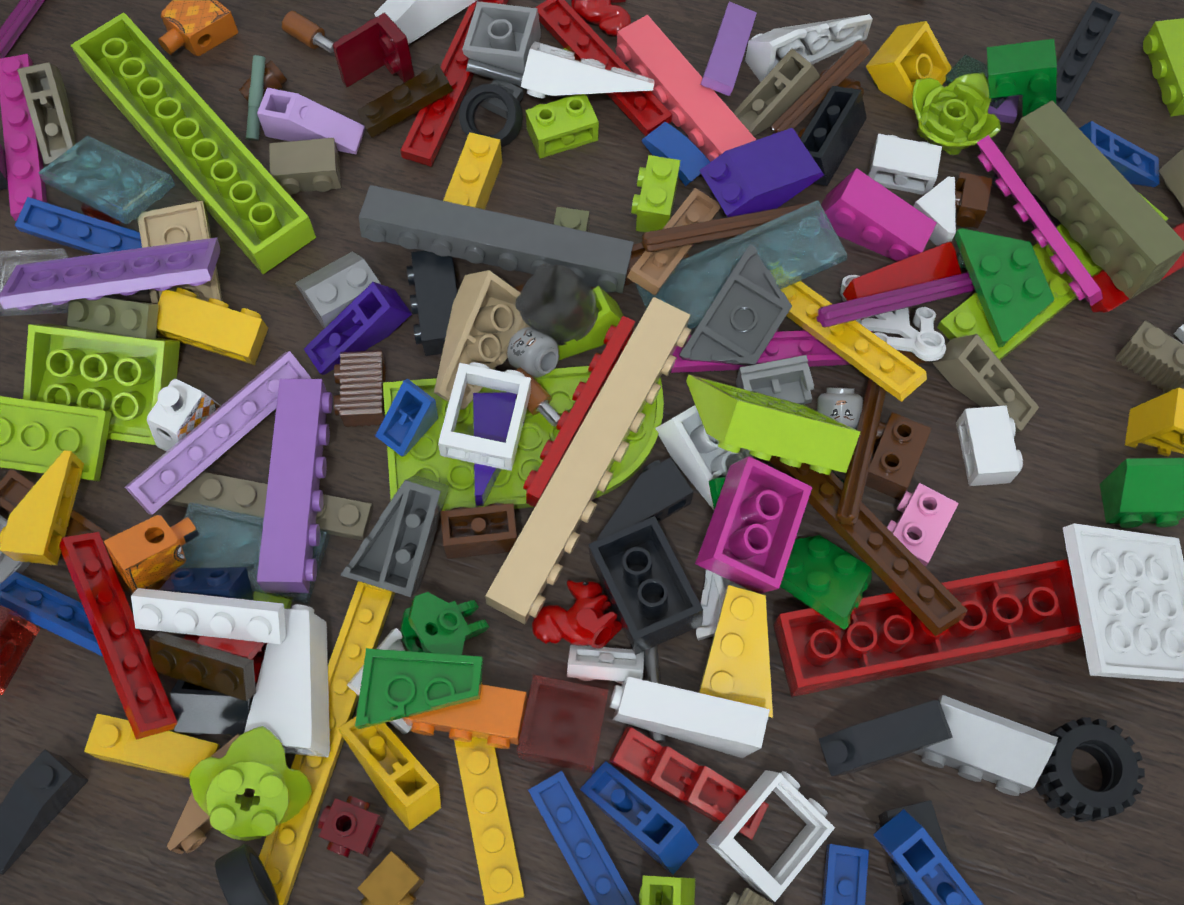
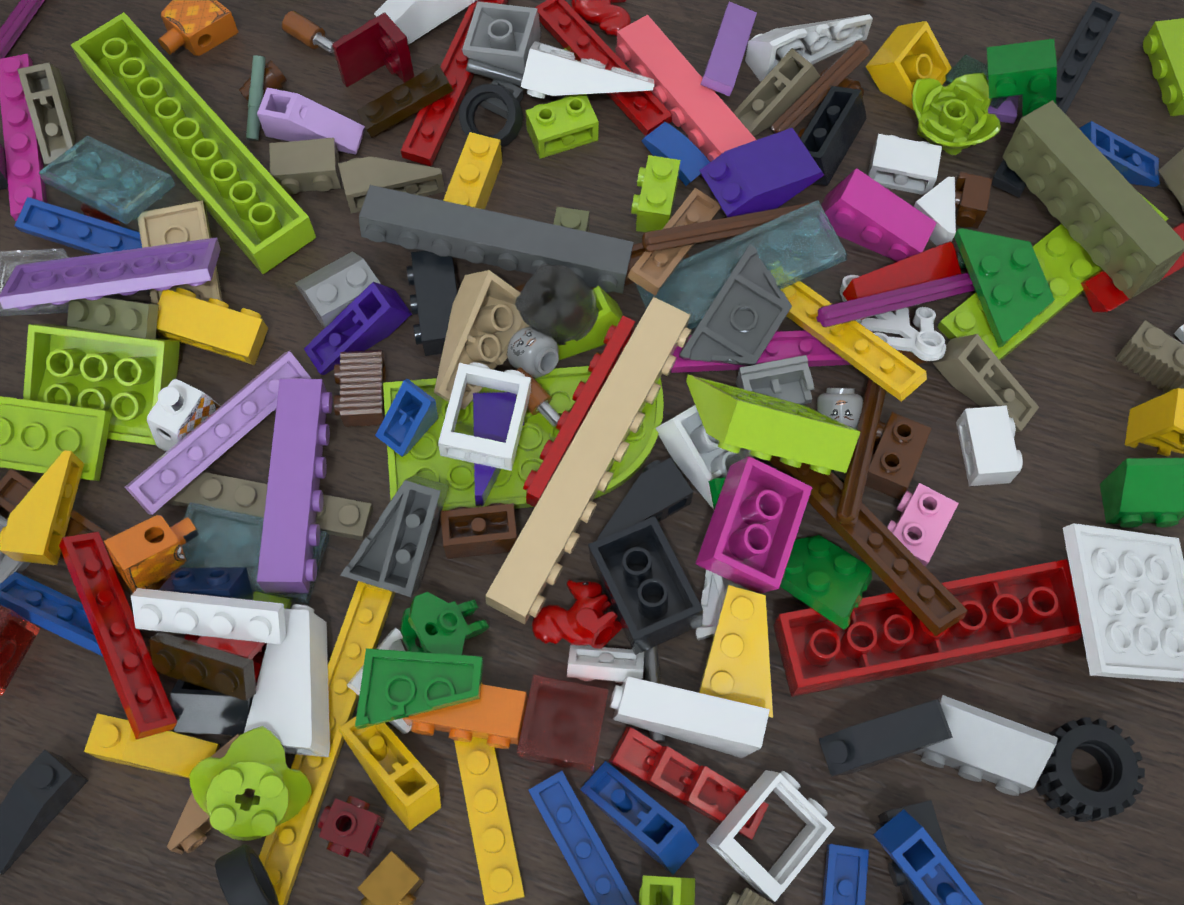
dark pink plate [977,135,1103,306] -> none
none -> dark tan slope [338,156,445,213]

